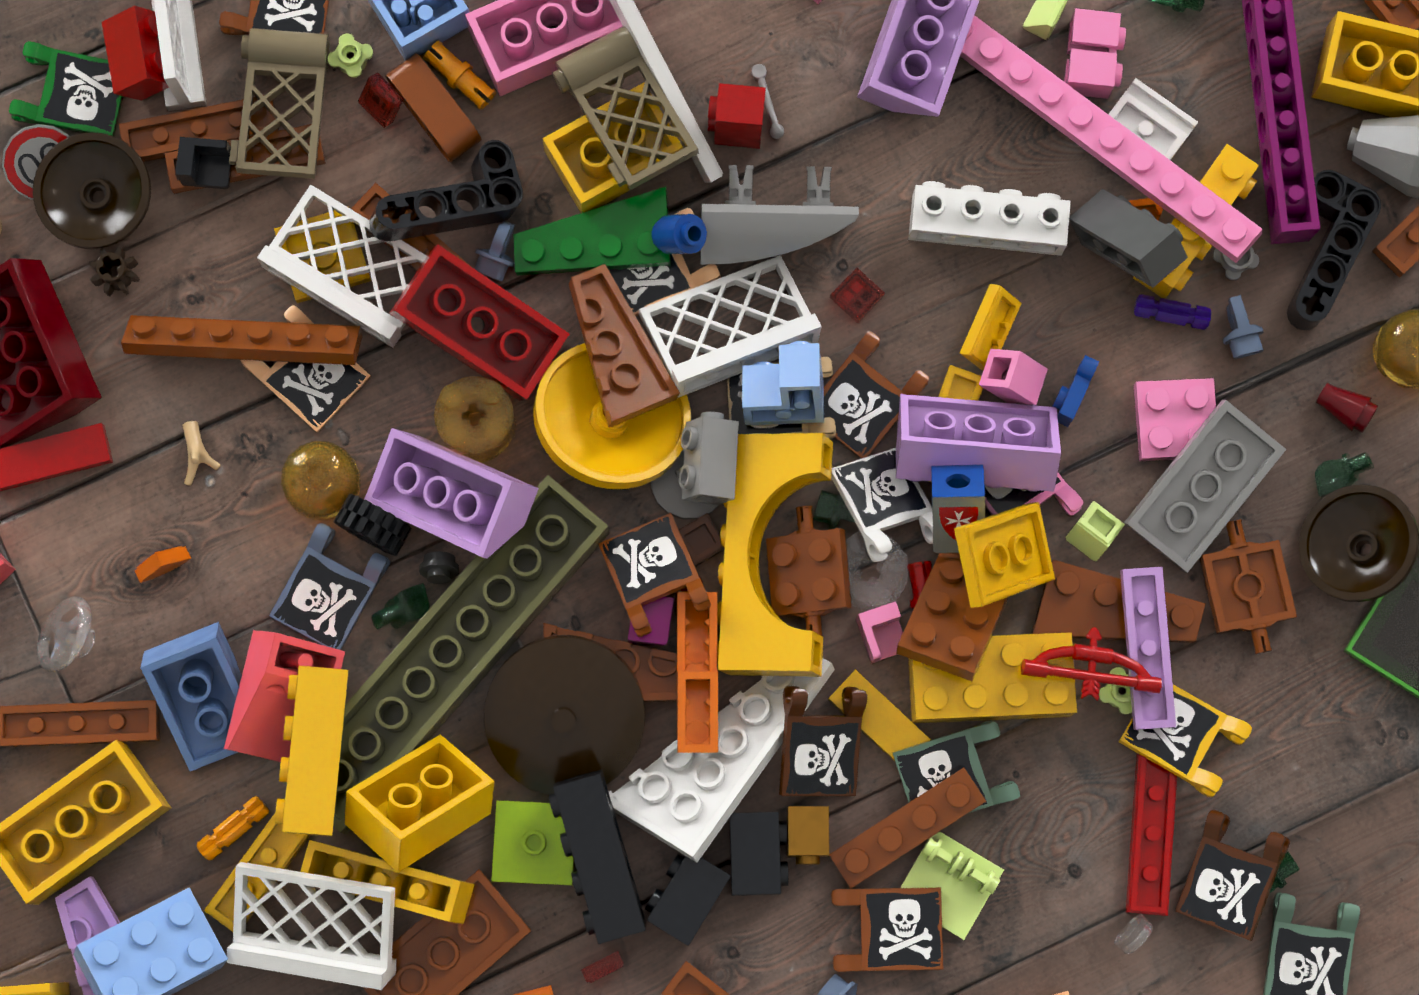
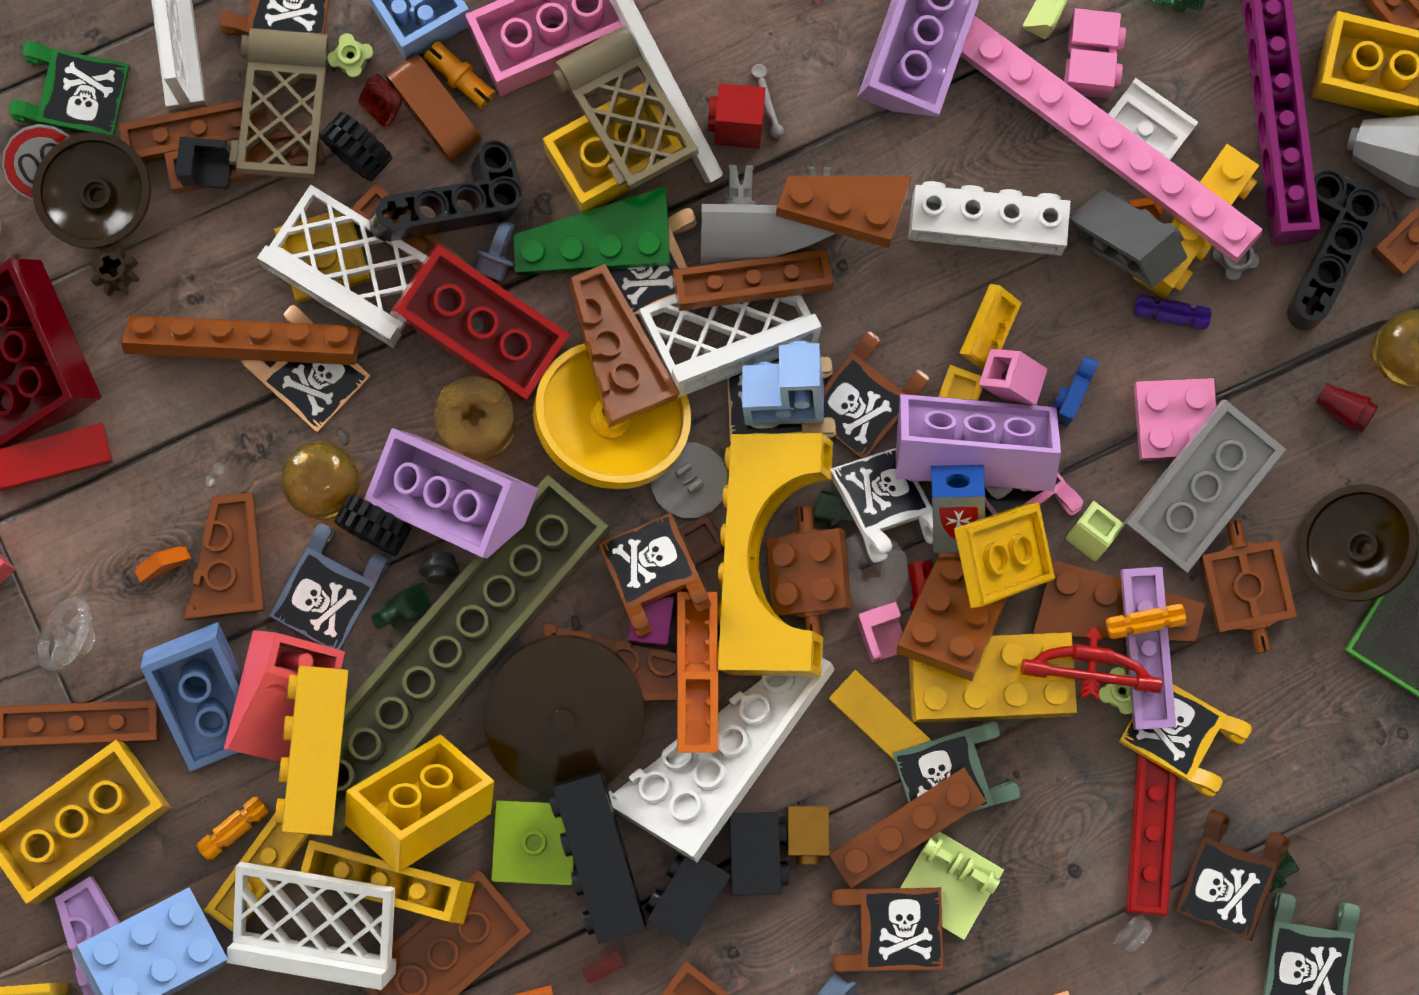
red brick [101,5,169,101] -> none
tan bar [182,421,220,486] -> none
blue brick [651,214,707,254] -> none
light grey brick [679,412,739,505] -> none
flag [779,686,867,796] -> none
clear red tile [830,268,885,323] -> none
sand blue piece [1222,295,1264,359] -> none
clear green piece [1315,452,1374,497] -> none
none -> dark orange wing [183,492,265,621]
none -> black tyre [319,111,393,182]
none -> dark orange plate [672,249,834,311]
none -> dark orange wing [776,176,912,248]
none -> light orange axle [1106,604,1186,639]

